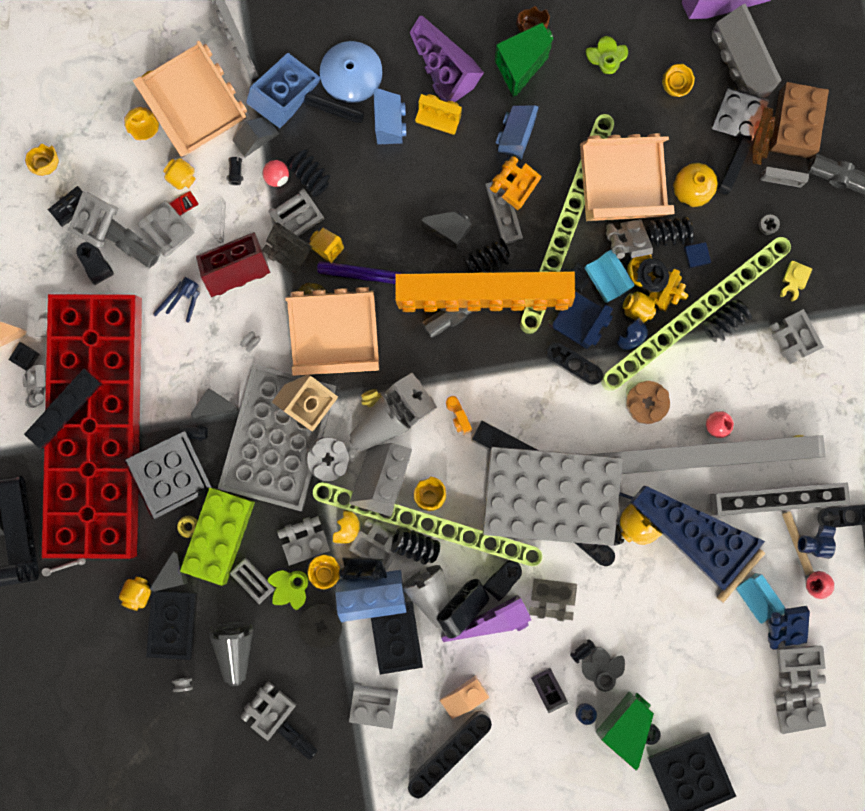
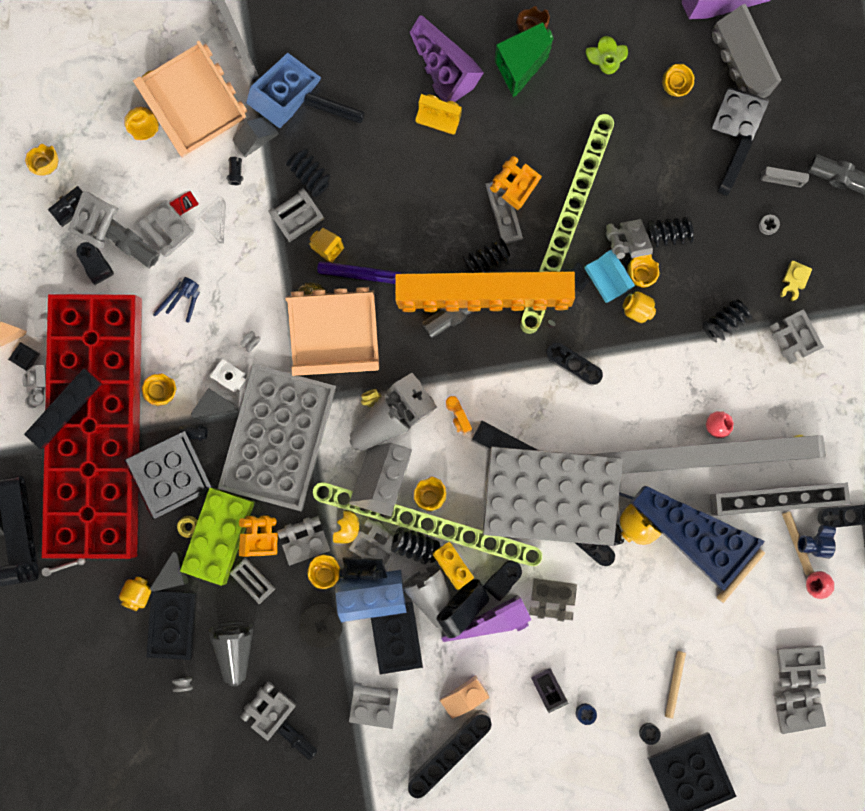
yellow head [163,158,196,190] -> none
dark red slope [196,232,271,297] -> none
coral piece [262,160,289,187] -> none
clear smoke plate [262,222,312,275] -> none
lime plate [267,570,309,610] -> none
tan slope [272,374,338,432] -> none
light grey plate [305,437,349,481] -> none
light blue dish [320,41,383,103] -> none
medium blue slope [374,88,406,144] -> none
dark grey slope [422,211,471,249] -> none
medium blue slope [496,105,539,160] -> none
dark blue bracket [553,292,613,349] -> none
black piece [570,639,596,664] -> none
light nougat panel [580,133,674,221] -> none
dark grey plate [582,647,625,692] -> none
green slope [595,692,654,771] -> none
yellowish green beam [601,237,791,391] -> none
dark blue hair [617,318,648,350] -> none
medium nougat plate [626,381,670,424] -> none
black gear [636,258,669,293] -> none
yellow hips [649,269,688,312] -> none
yellow cylinder [673,163,718,207] -> none
dark blue tile [684,242,711,268] -> none
medium azure panel [736,573,786,624] -> none
clear orange plate [753,107,776,165] -> none
dark blue plate [768,605,810,650] -> none
medium nougat brick [769,82,829,159] -> none
none -> yellow hair [142,373,177,406]
none -> white brick [210,359,247,393]
none -> light orange plate [239,515,278,557]
none -> yellow bracket [433,541,474,590]
none -> tan bar [665,651,686,719]

